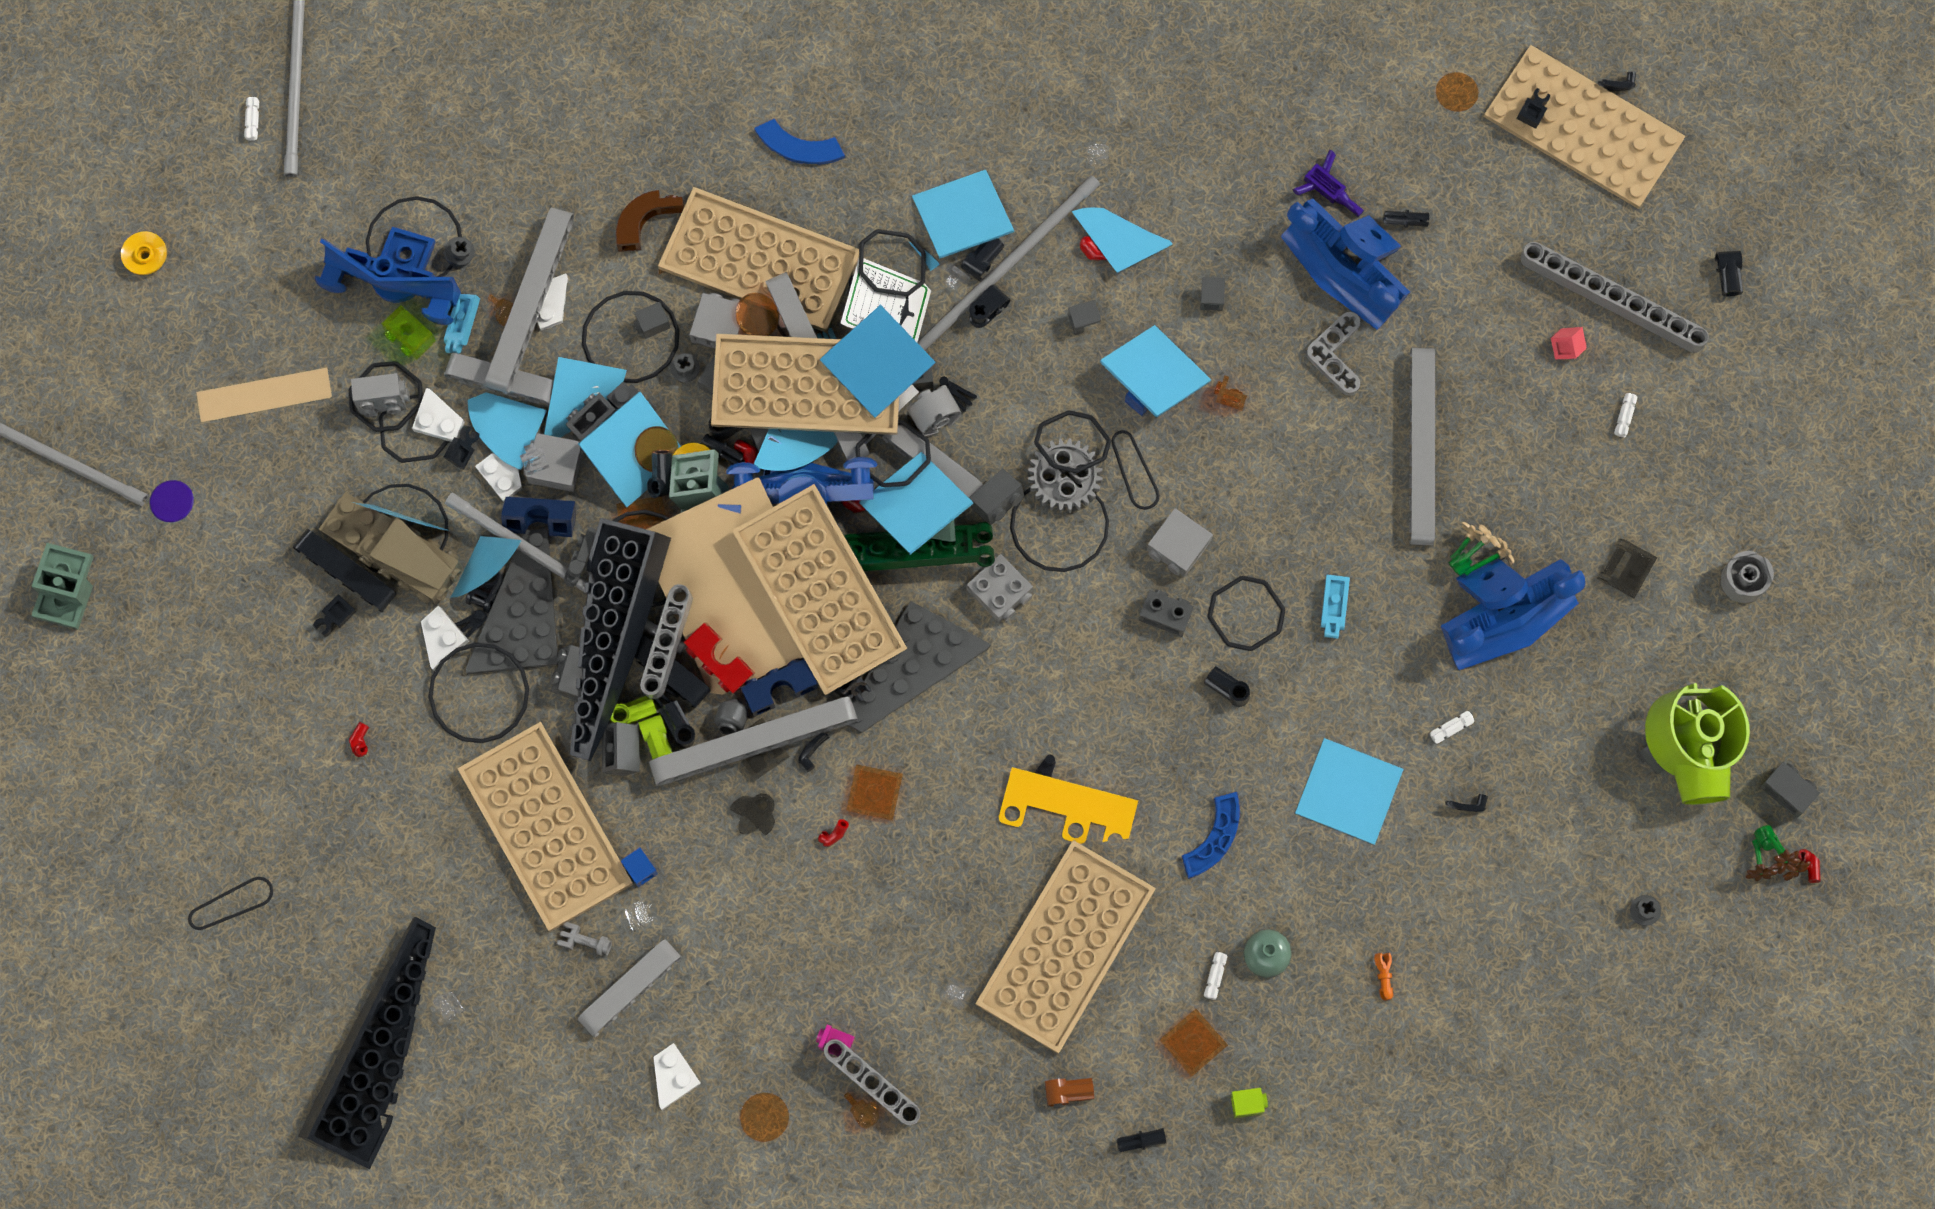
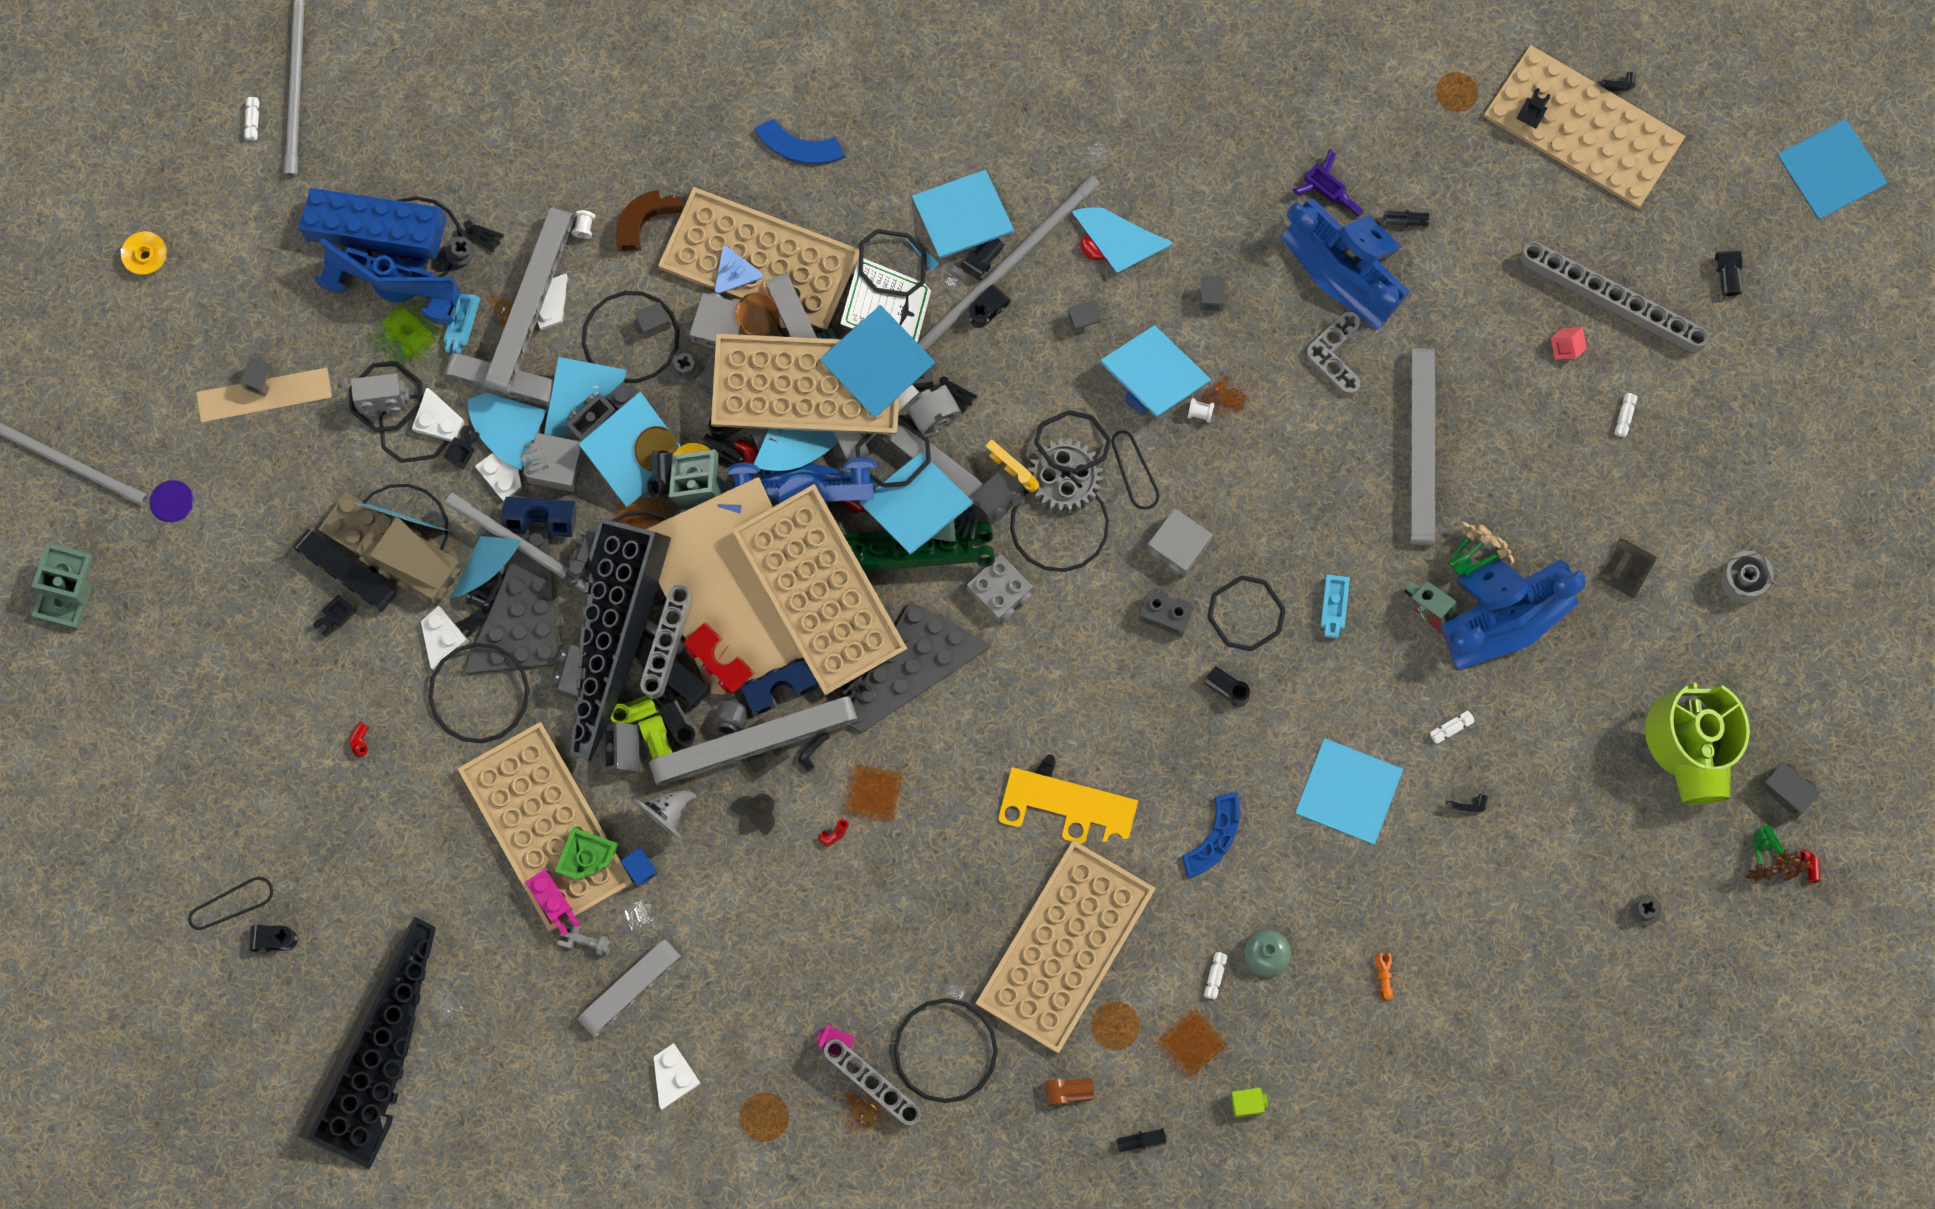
none -> dark grey panel [240,357,272,396]
none -> black piece [249,925,298,952]
none -> blue brick [299,188,447,260]
none -> black piece [464,220,504,252]
none -> dark pink hinge [525,869,581,936]
none -> bright green plate [555,827,618,881]
none -> white bush [571,210,596,239]
none -> light grey piece [631,790,697,841]
none -> light blue piece [715,246,763,294]
none -> black piece [894,998,998,1103]
none -> black piece [955,497,980,539]
none -> yellow plate [986,439,1039,492]
none -> clear orange piece [1092,1002,1140,1050]
none -> white bush [1187,398,1215,423]
none -> sand green torso [1404,581,1456,634]
none -> dark azure piece [1777,119,1888,219]

